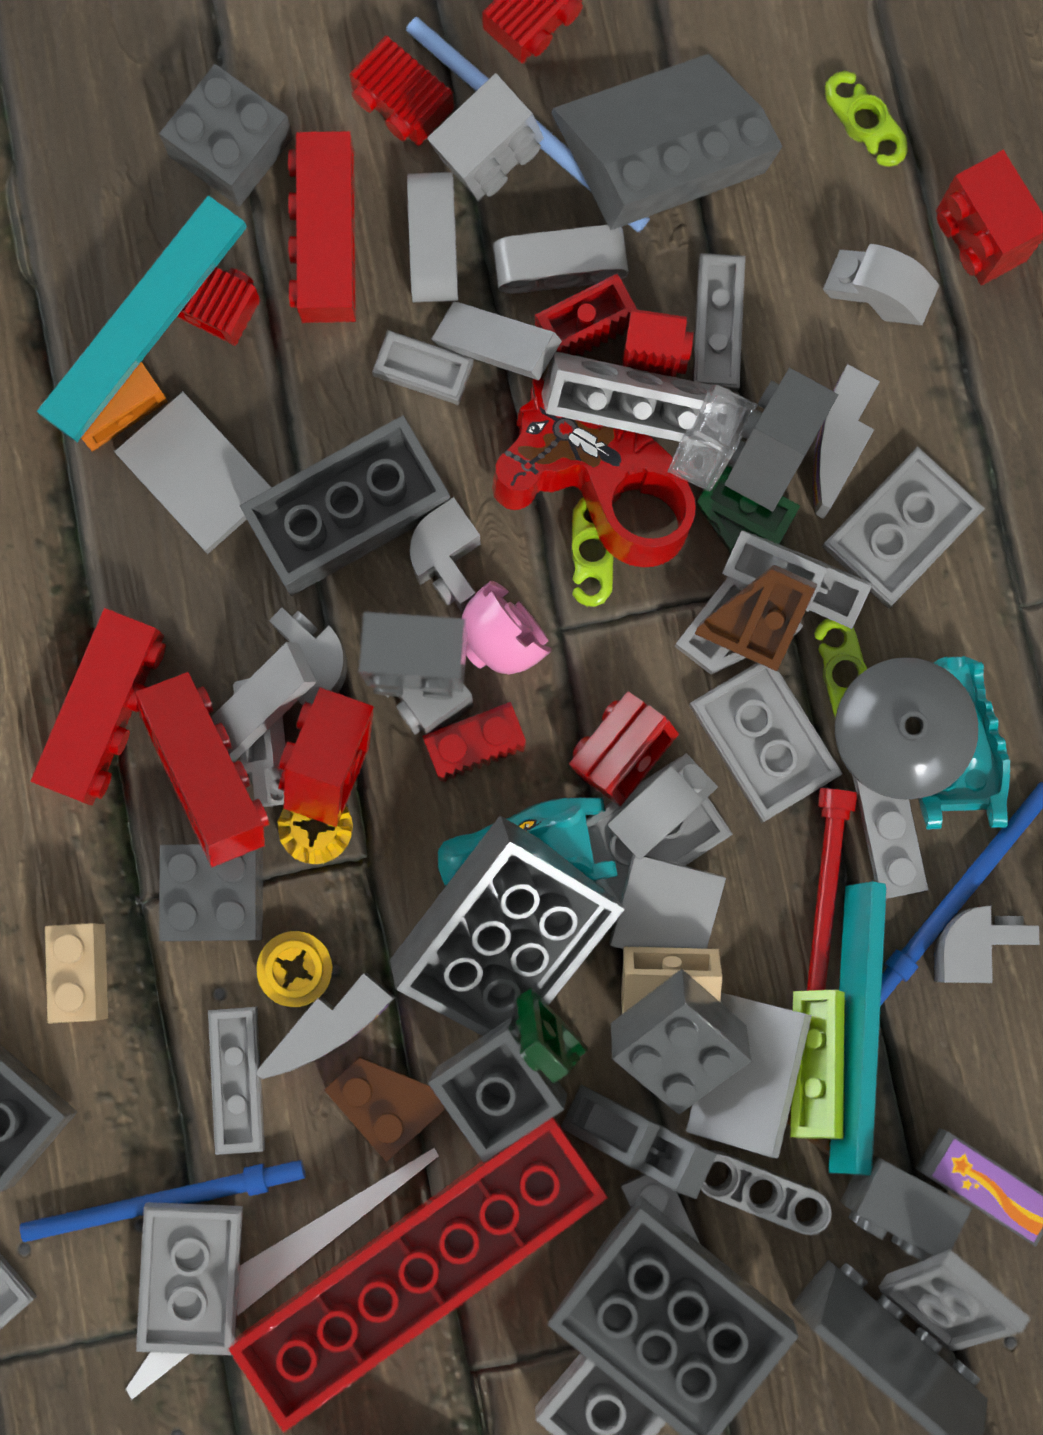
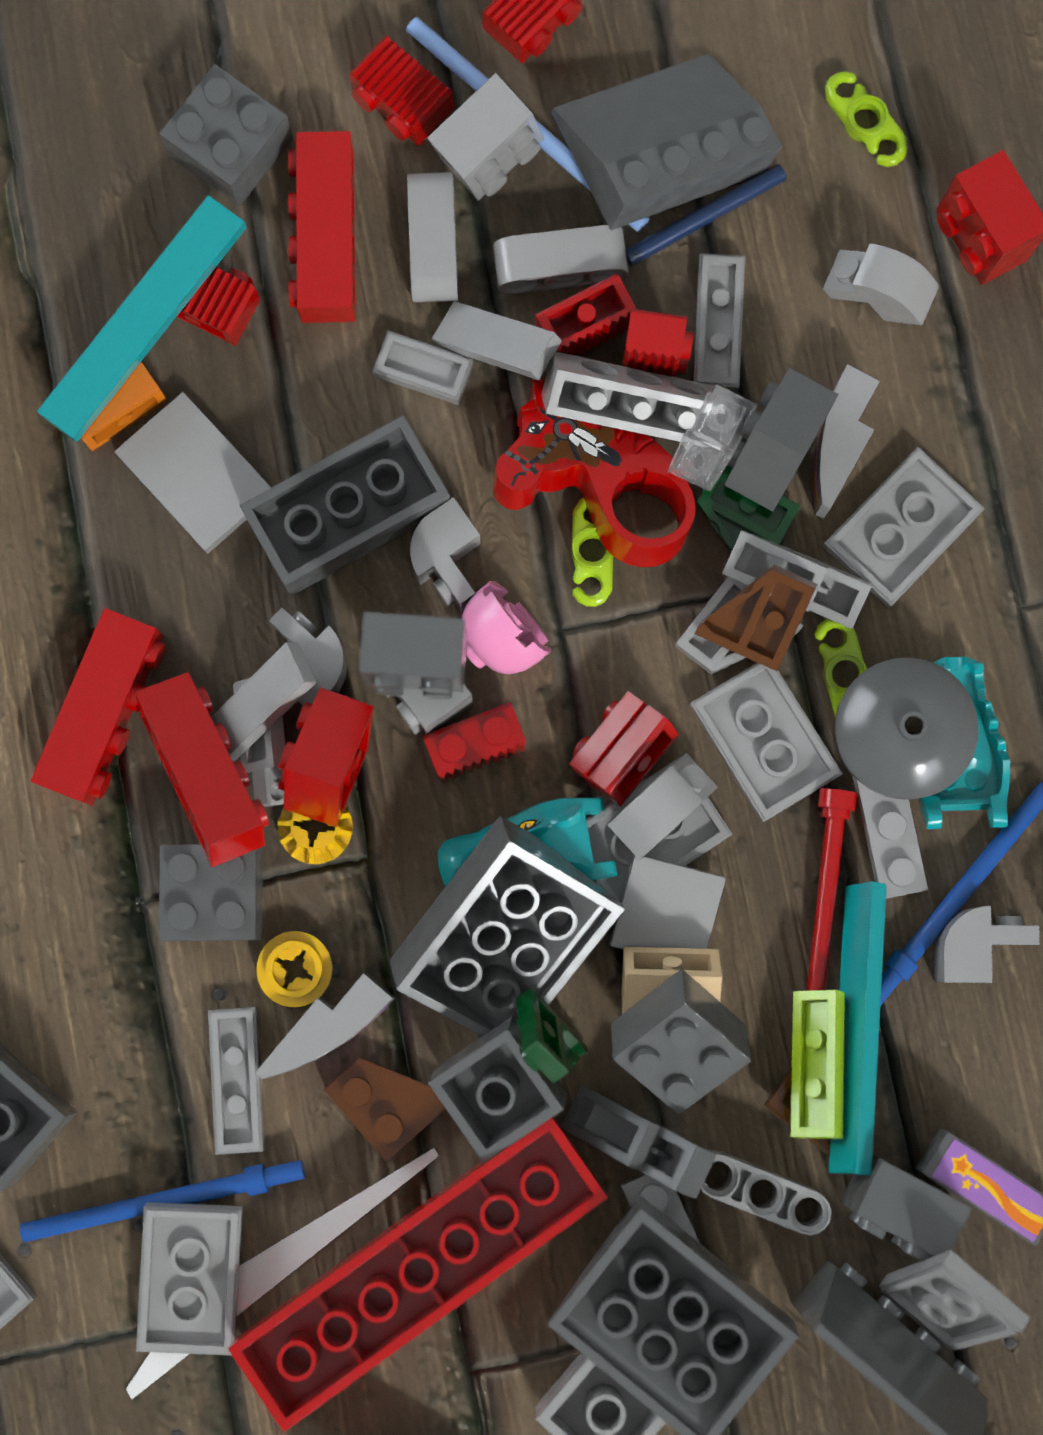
tan brick [45,923,108,1023] -> none
light grey tile [686,993,812,1158] -> none
none -> dark blue bar [626,164,787,267]

